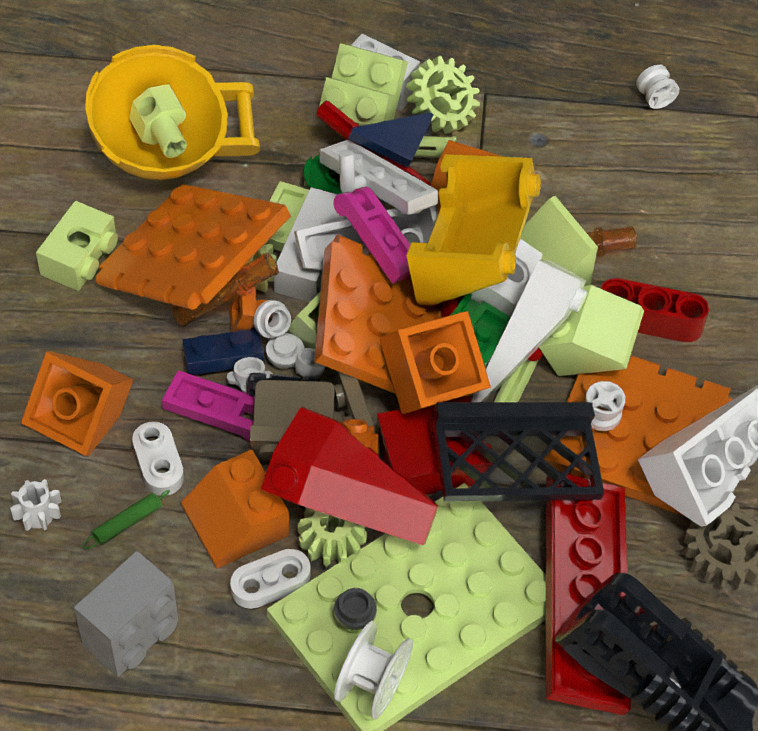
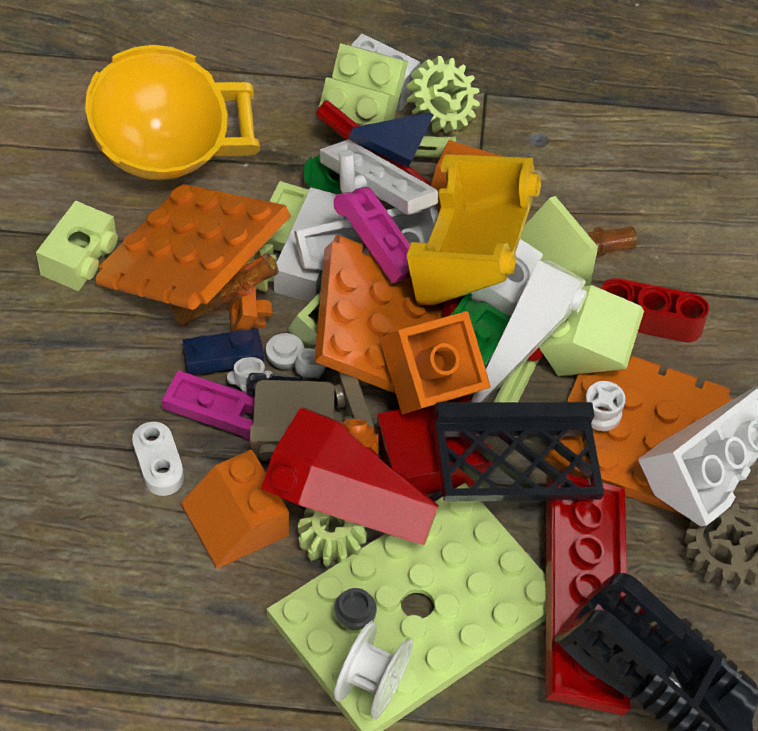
white gear [10,479,62,531] -> none
orange slope [21,351,134,456] -> none
light grey brick [74,551,179,677] -> none
bright green piece [83,490,170,549] -> none
yellowish green piece [129,84,187,158] -> none
white plate [230,549,311,609] -> none
white plate [254,300,291,338] -> none
white wheel [636,65,679,109] -> none

